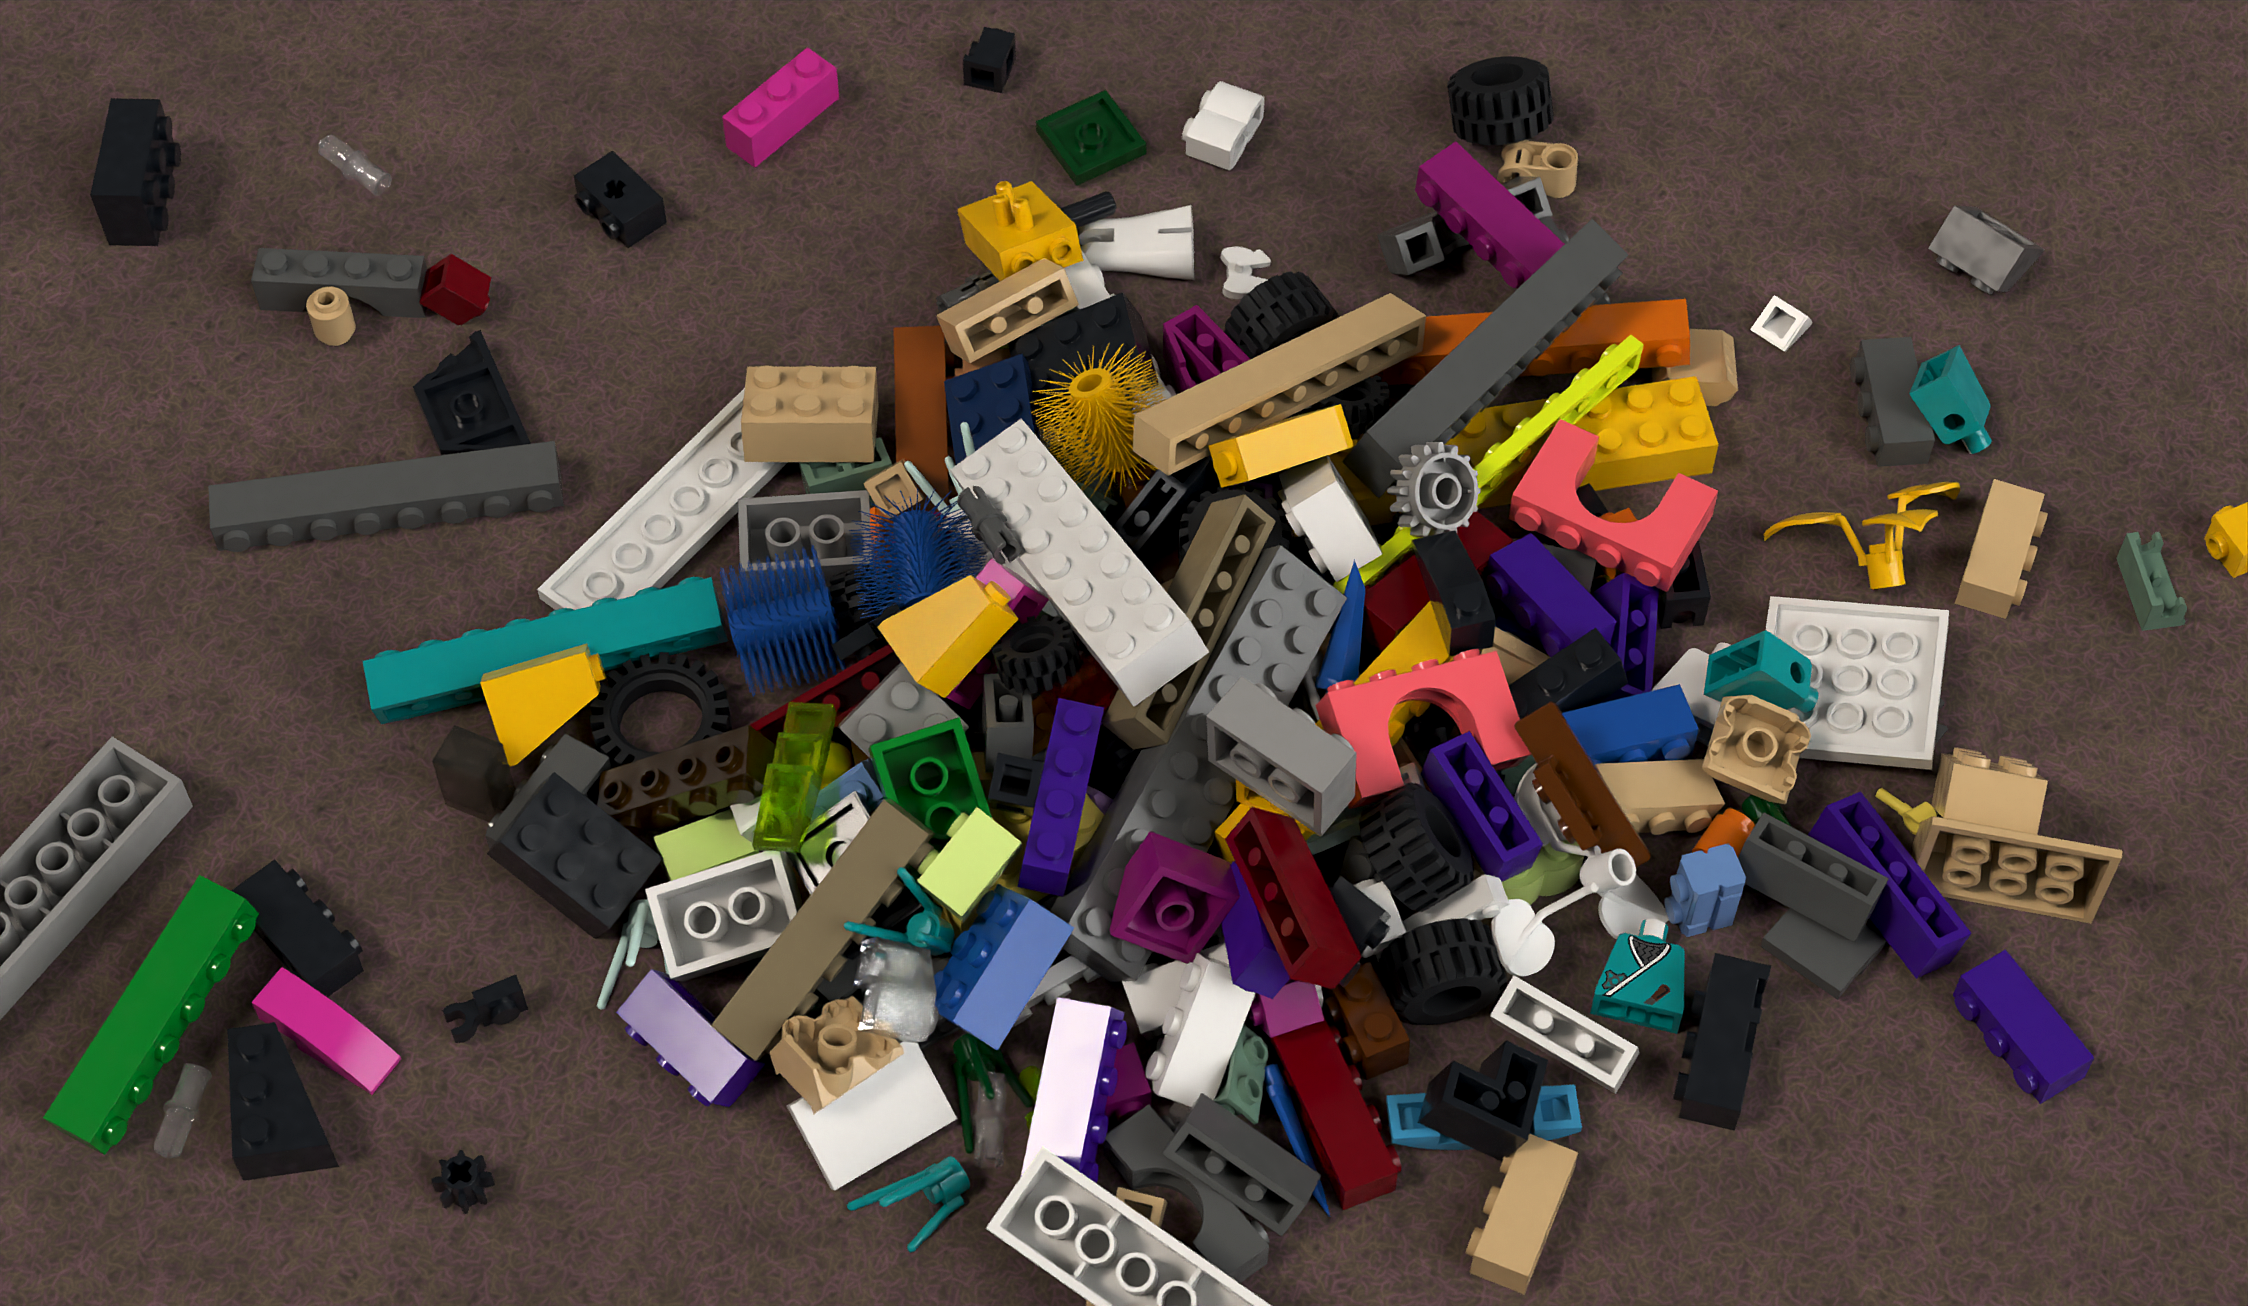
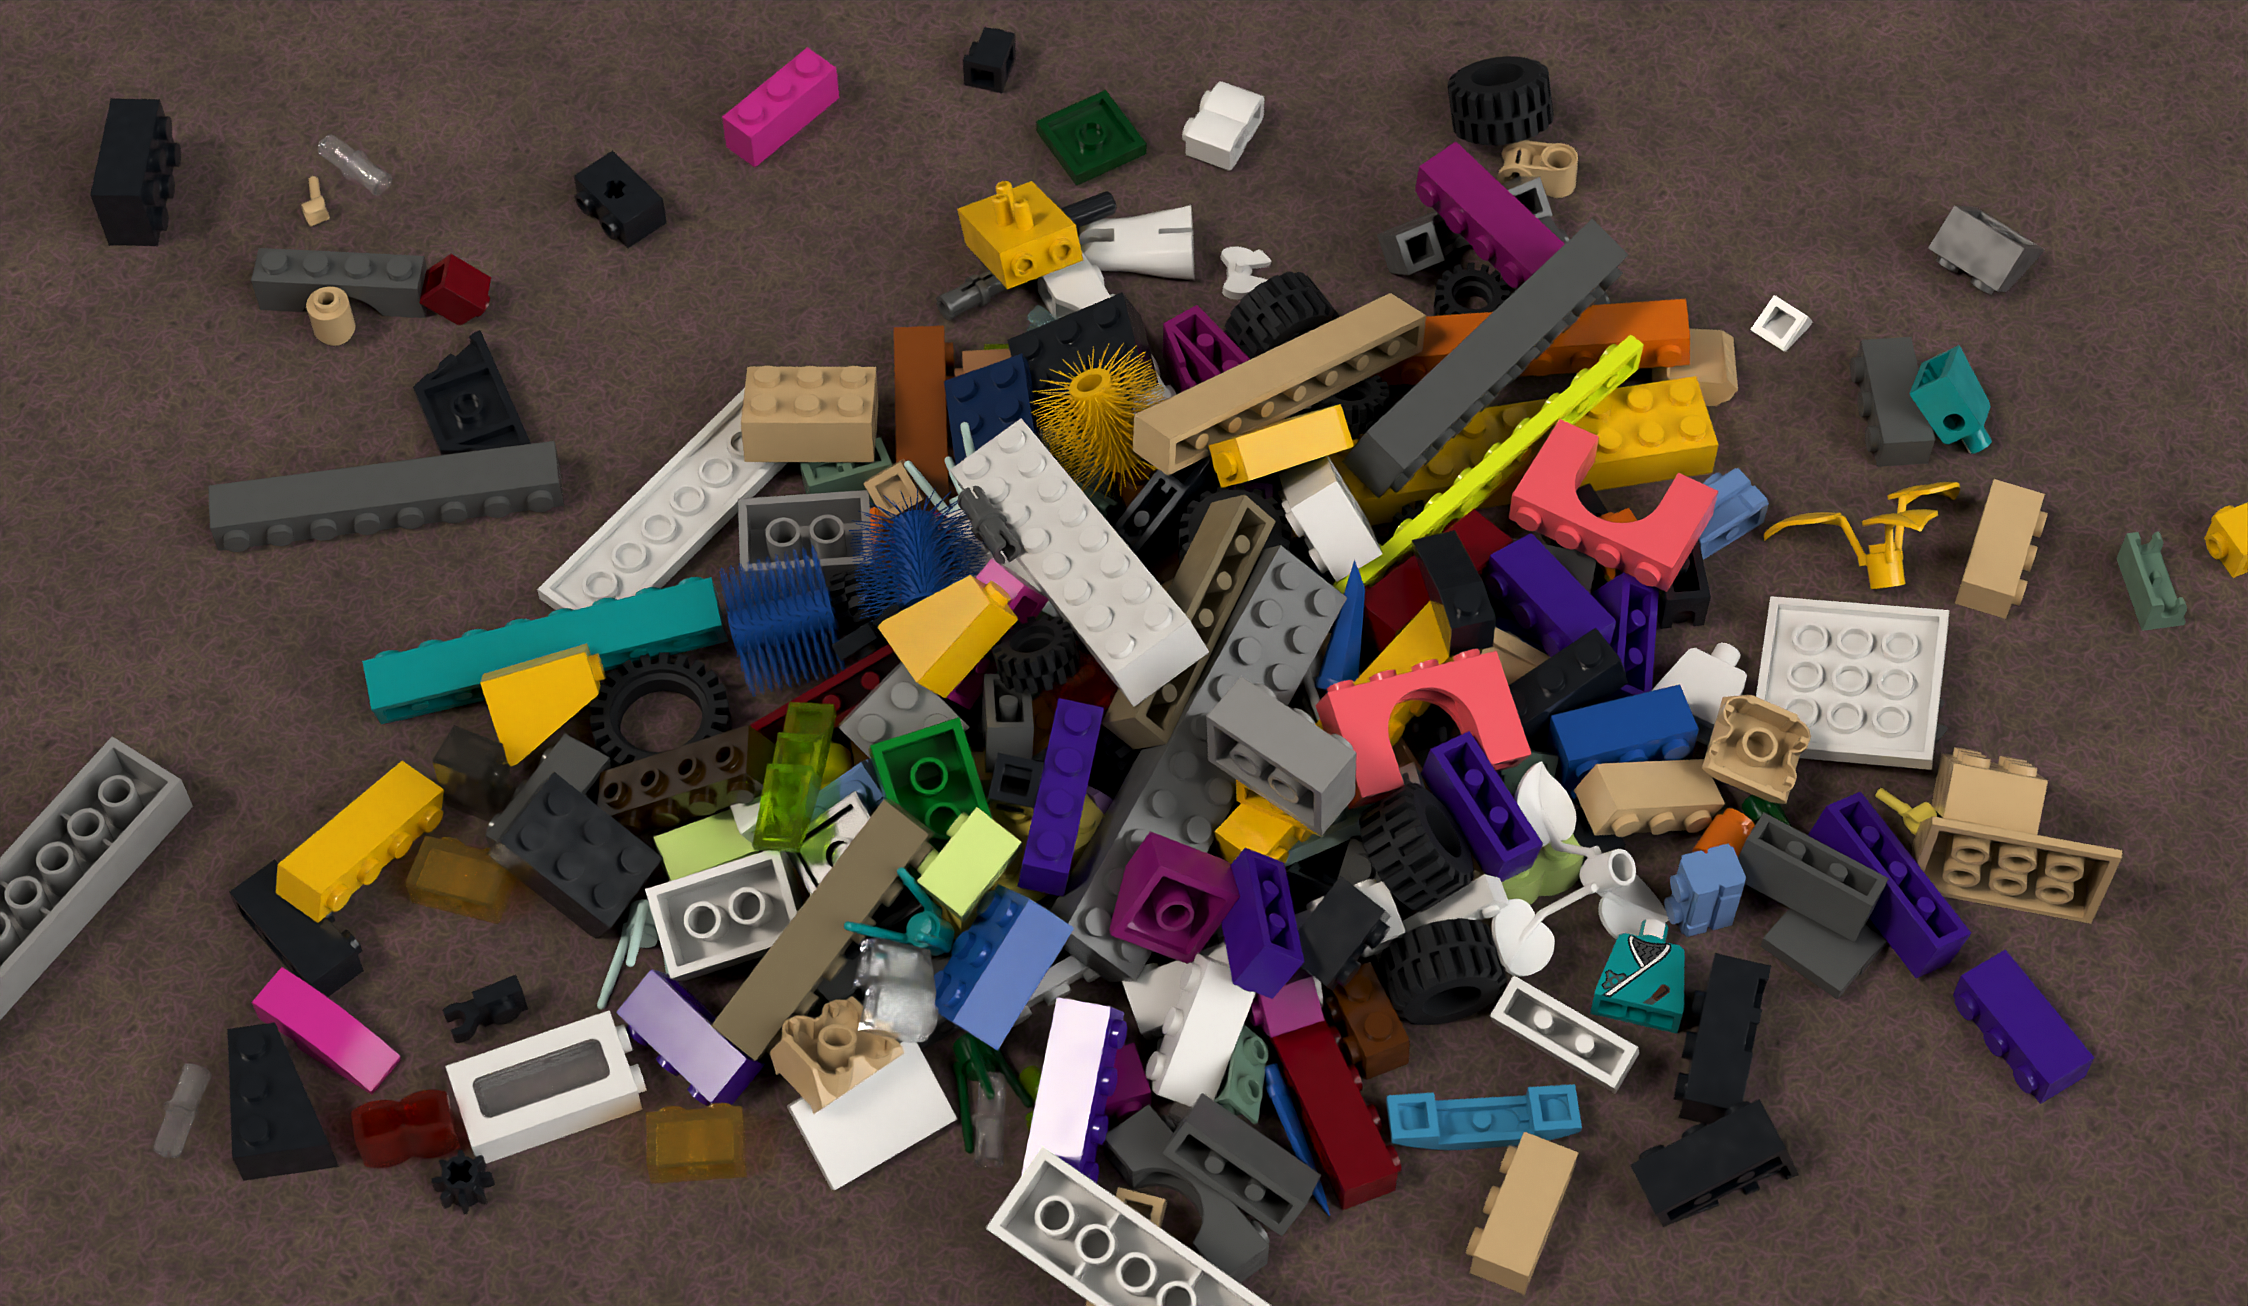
green brick [43,875,259,1155] -> none
teal plant [847,1156,970,1252] -> none
tan brick [936,258,1079,363] -> none
dark red brick [1225,807,1362,989] -> none
light grey gear [1387,442,1481,537] -> none
black brick [1418,1040,1548,1162] -> none
reddish brown bracket [1514,701,1651,868] -> none
teal torso [1703,630,1819,713] -> none
none -> yellow brick [276,761,444,923]
none -> tan hand [300,176,330,227]
none -> clear red brick [351,1090,460,1168]
none -> clear yellow brick [405,836,517,924]
none -> white piece [446,1010,647,1163]
none -> clear yellow brick [646,1103,747,1184]
none -> black tyre [1433,263,1511,316]
none -> black wedge [1630,1099,1799,1227]
none -> medium blue brick [1699,468,1769,560]

